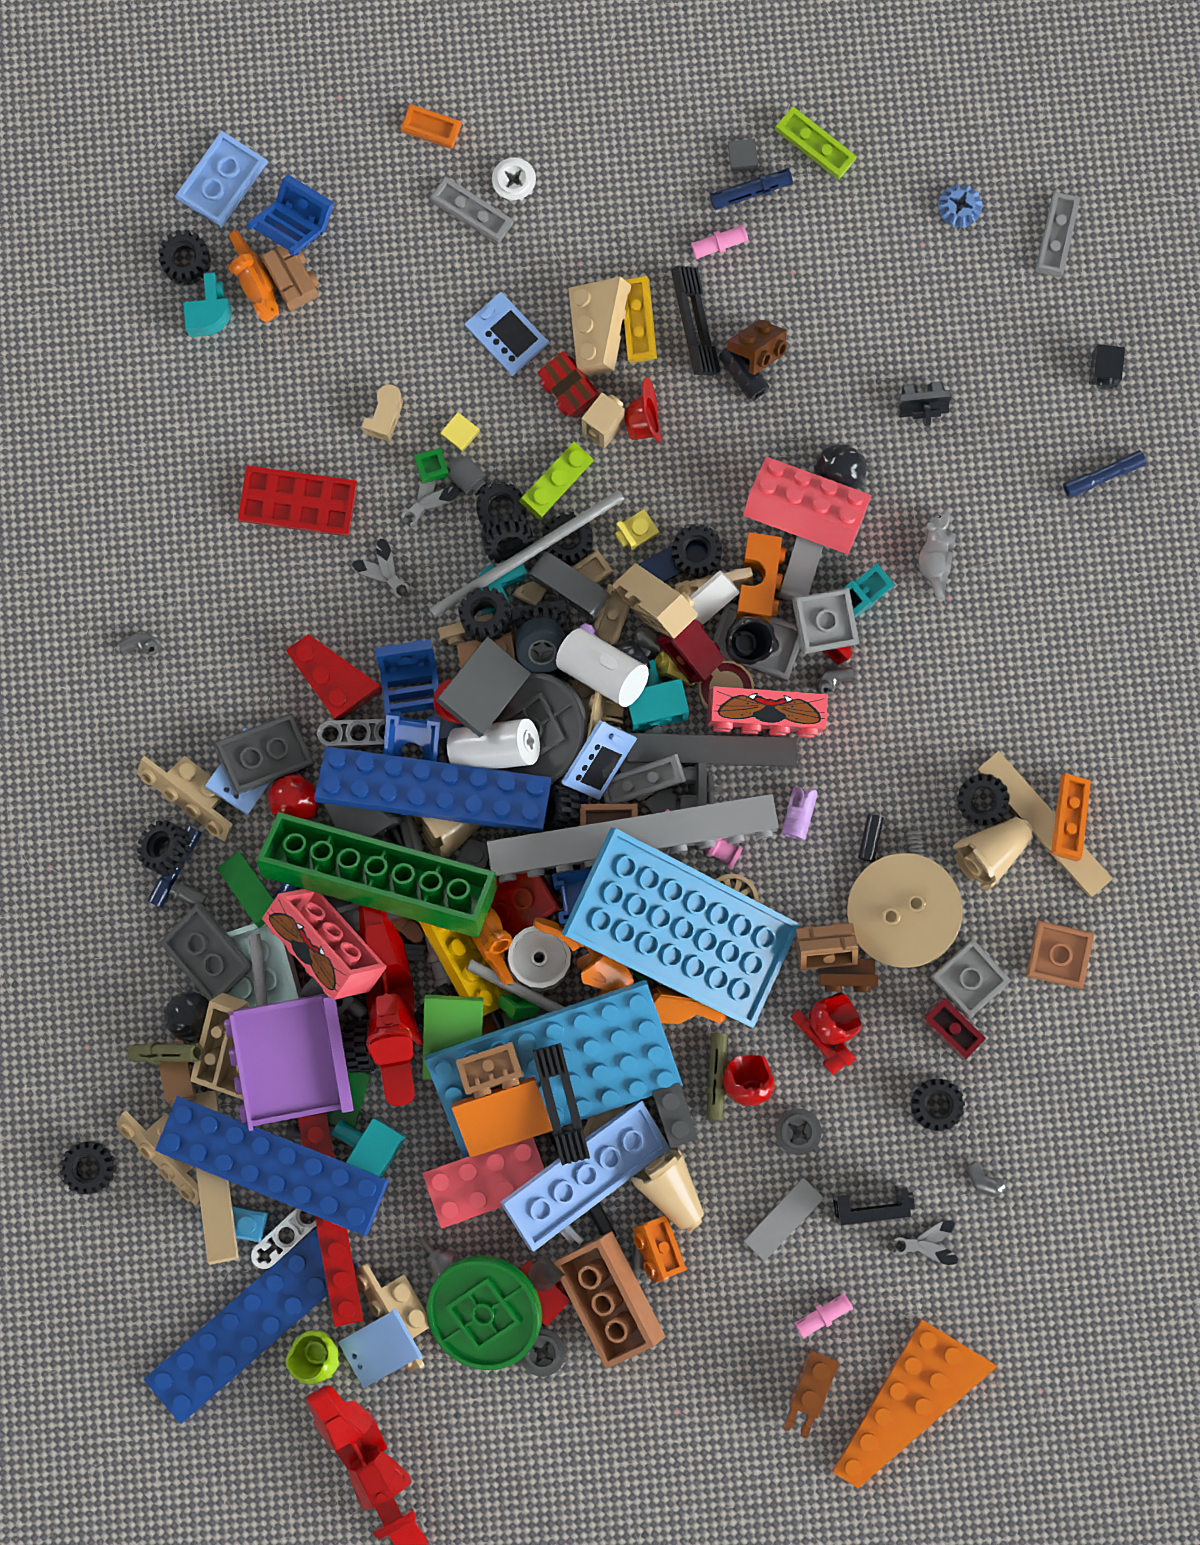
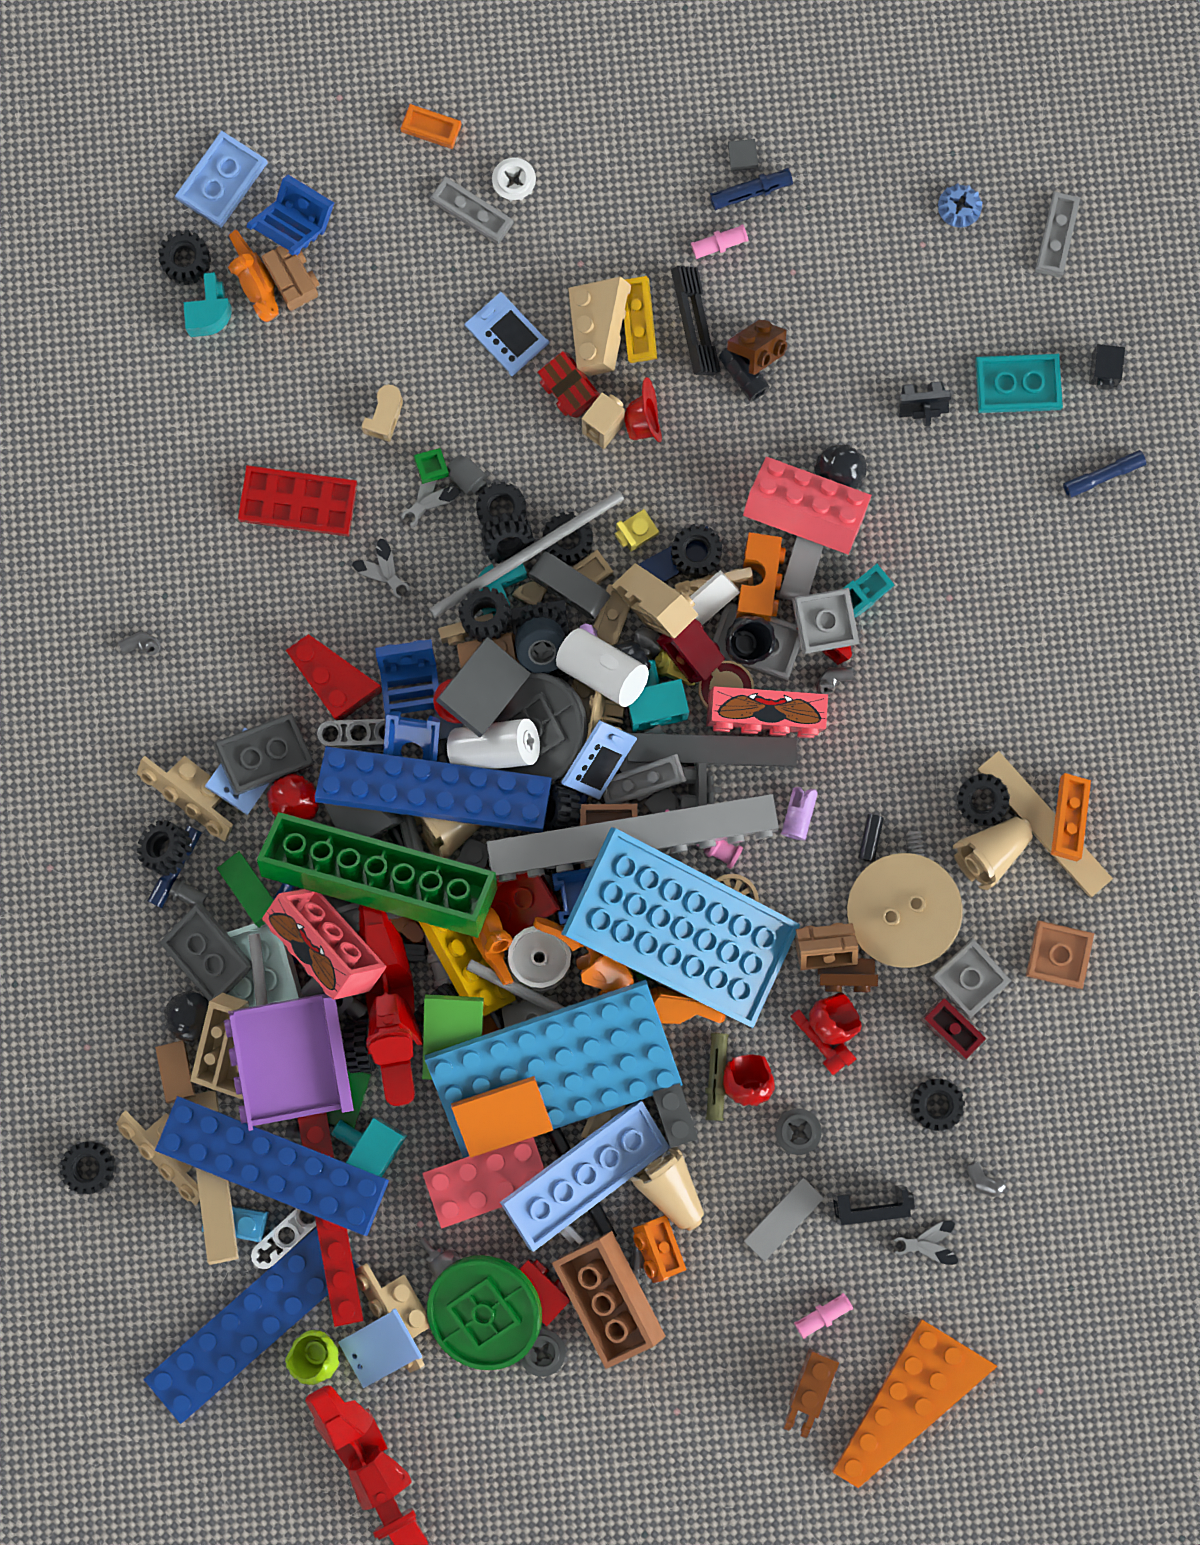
olive pin [128,1041,204,1065] -> none
light yellow tile [440,412,480,452] -> none
medium nougat bracket [456,1042,525,1099] -> none
green plate [497,994,539,1020] -> none
lime plate [519,441,594,520] -> none
clear smoke tile [528,1254,565,1291] -> none
black container [532,1043,590,1166] -> none
lime plate [775,106,857,180] -> none
light grey animal [918,510,956,599] -> none
none -> teal tile [975,354,1063,413]

